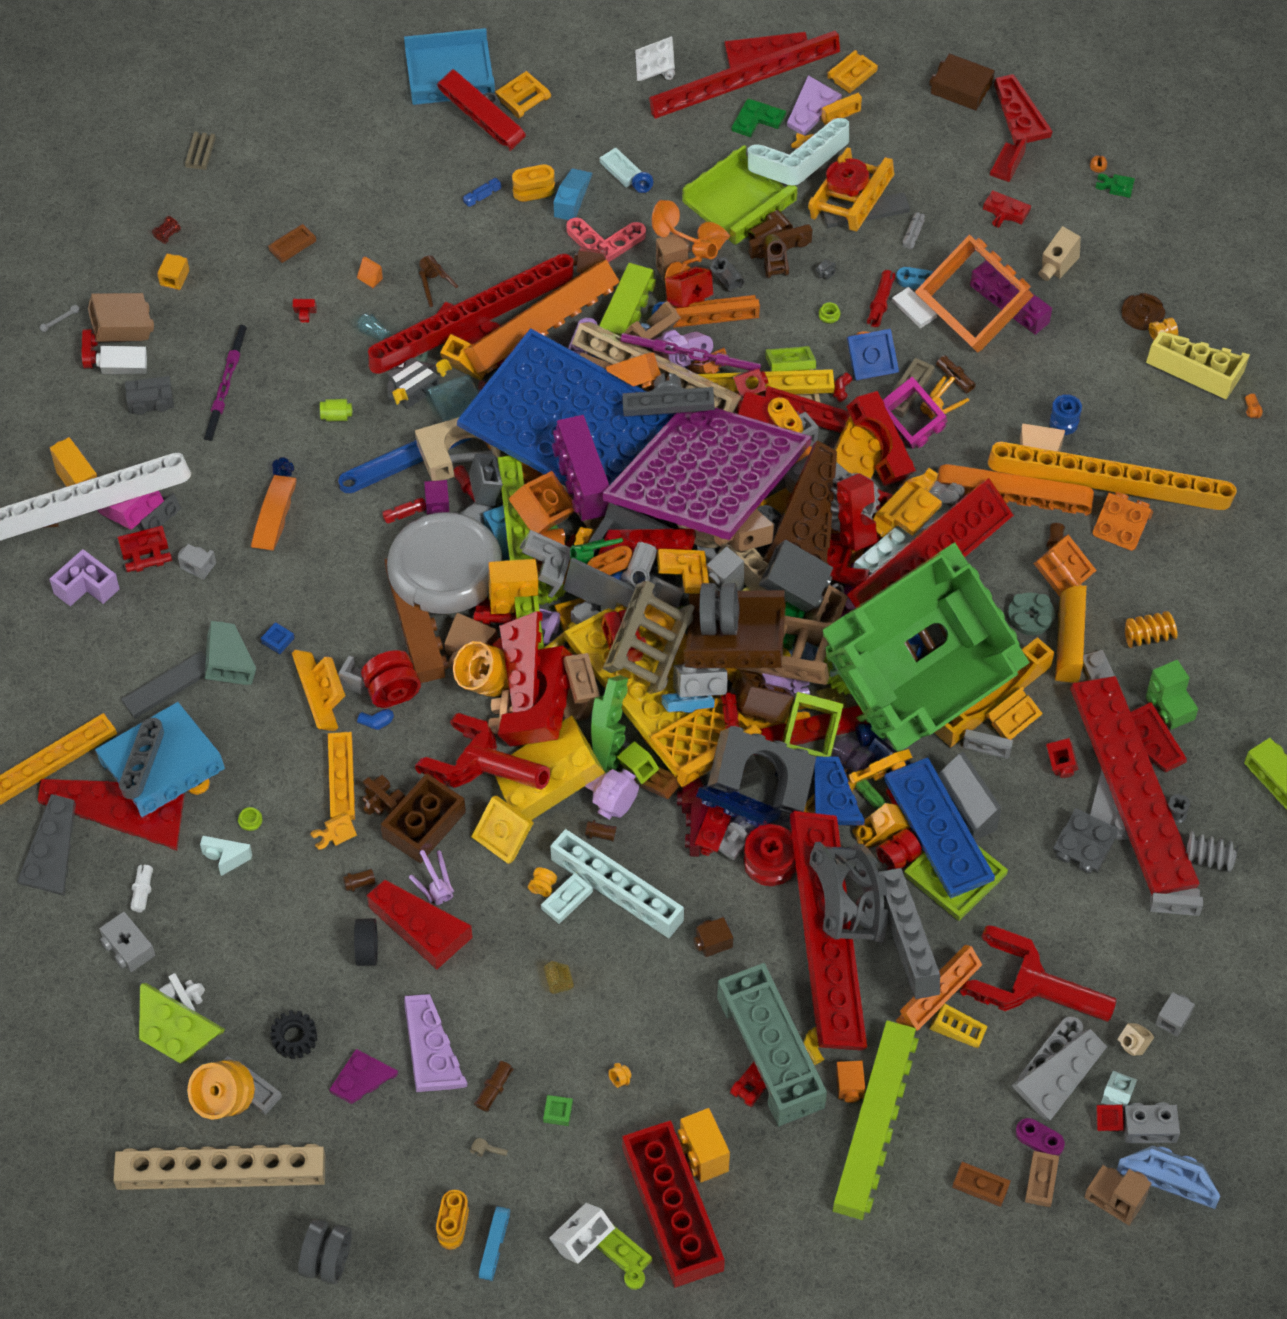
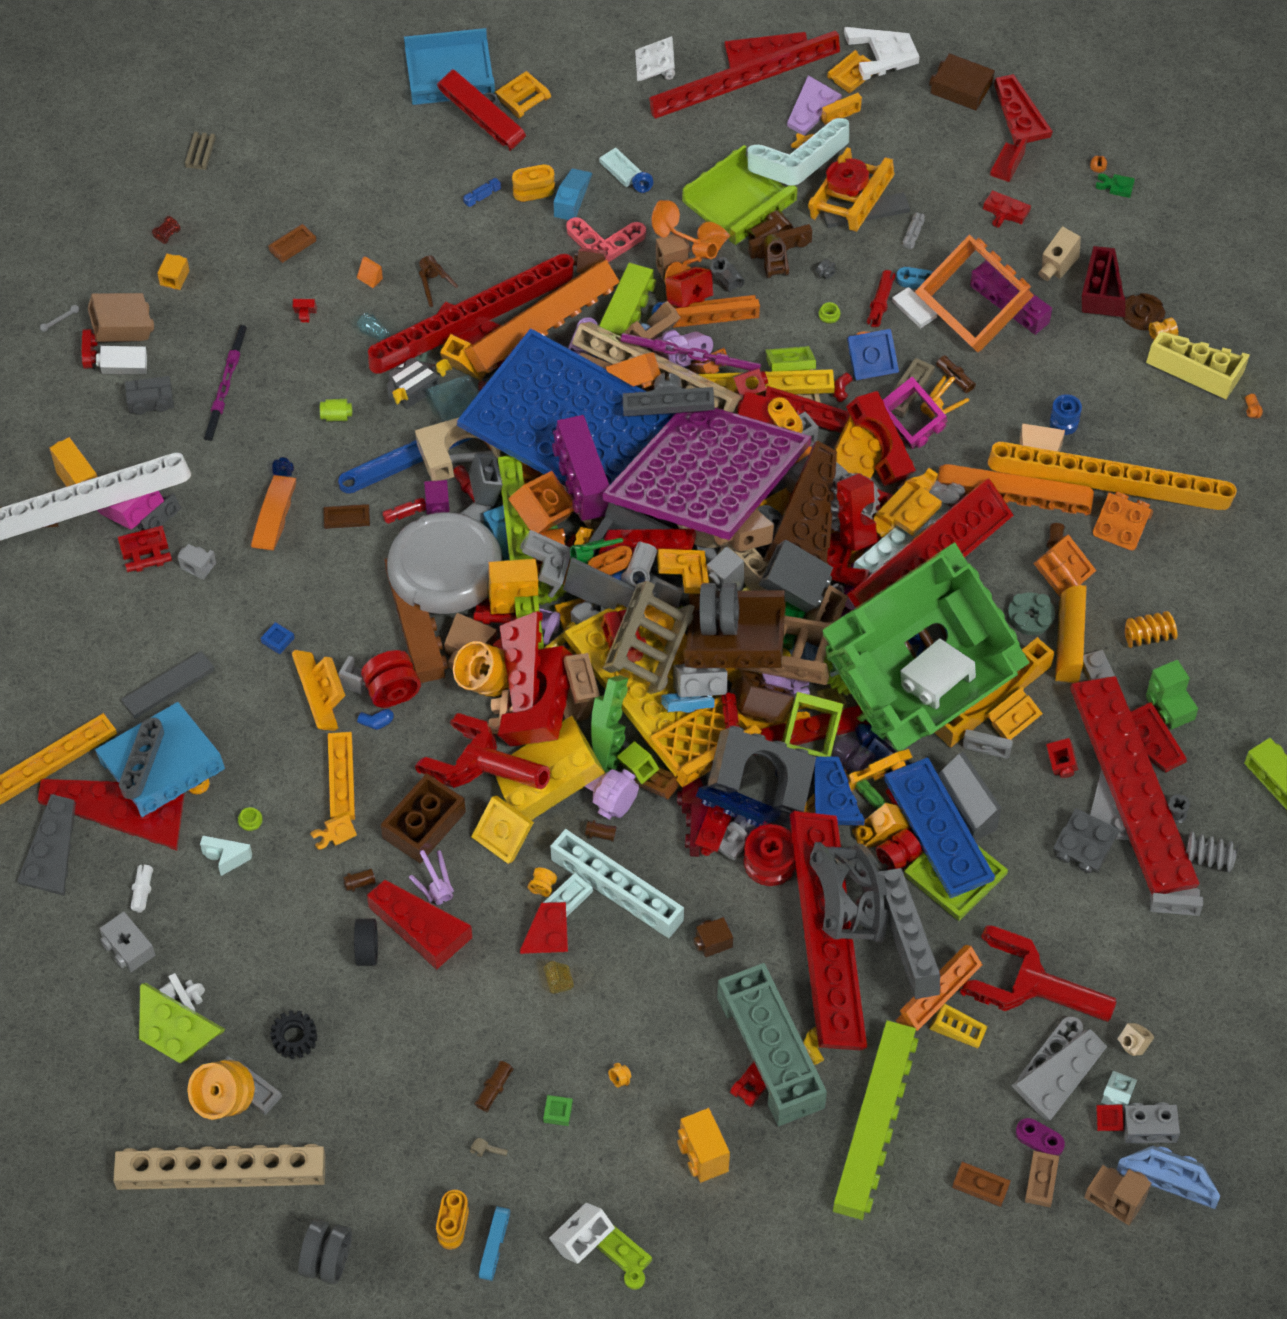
lavender brick [50,549,120,606] -> none
sand green slope [205,621,256,685] -> none
magenta wing [329,1049,398,1104] -> none
reddish brown hips [362,775,405,815] -> none
lavender wing [404,994,467,1092] -> none
red brick [622,1120,725,1288] -> none
green plate [732,98,786,137] -> none
orange brick [836,1061,865,1103] -> none
light grey brick [1155,992,1195,1037] -> none
none -> reddish brown tile [324,504,370,529]
none -> red wing [520,902,568,954]
none -> white wing [844,27,919,80]
none -> white panel [900,639,976,710]
none -> dark red wedge [1082,246,1126,317]

